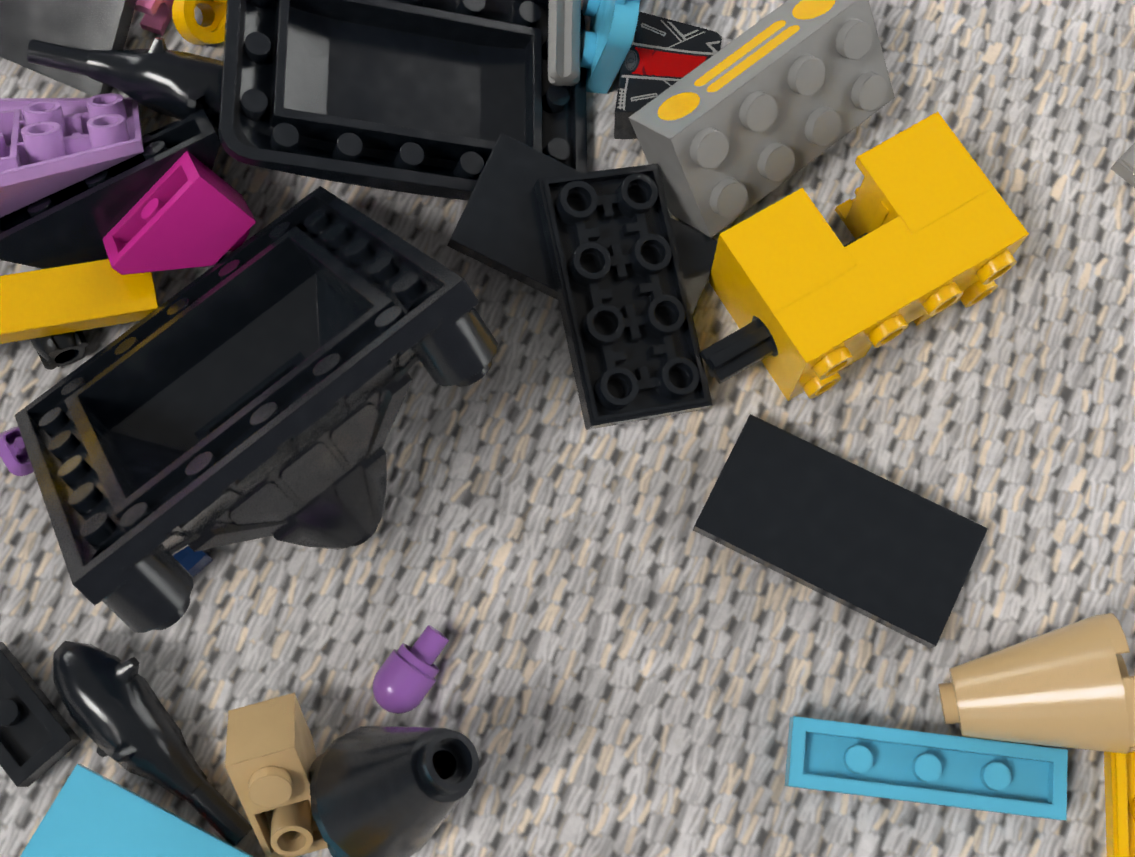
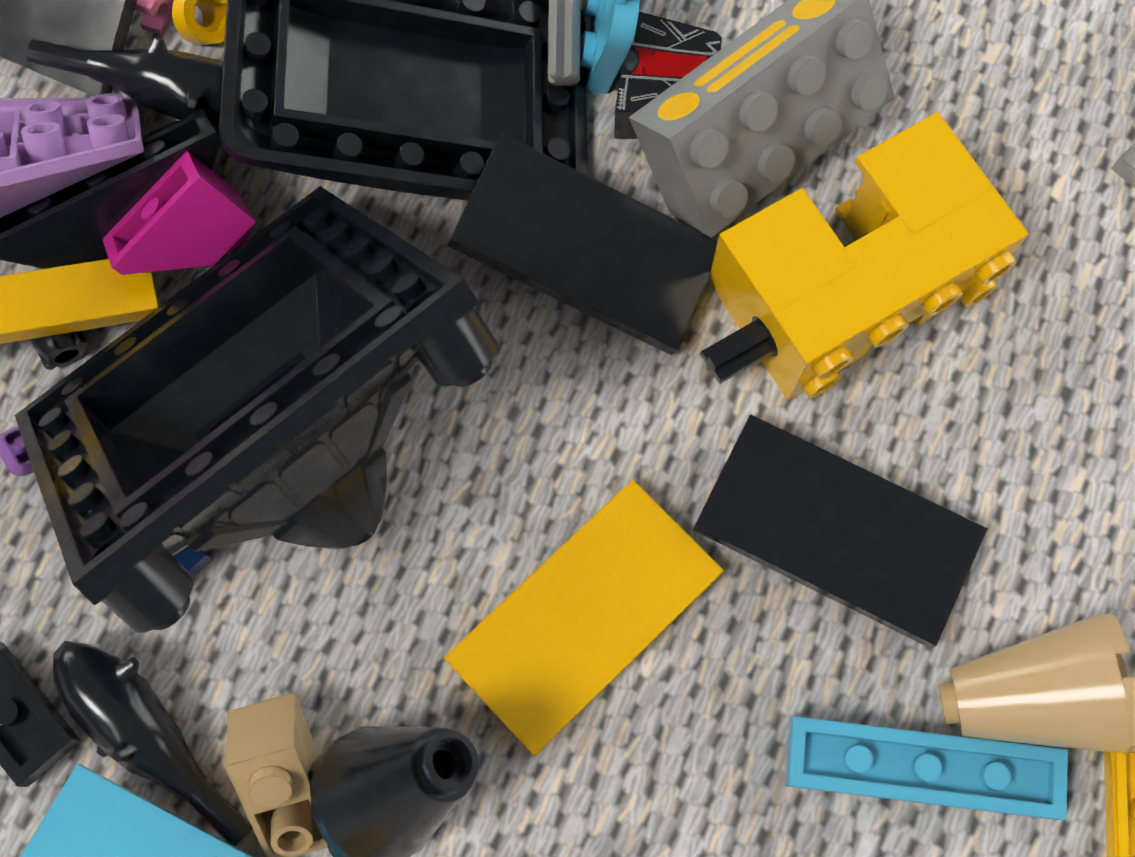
medium lavender cylinder [372,625,449,714] -> none
black tile [534,164,713,430] -> none
none -> yellow tile [443,479,724,757]

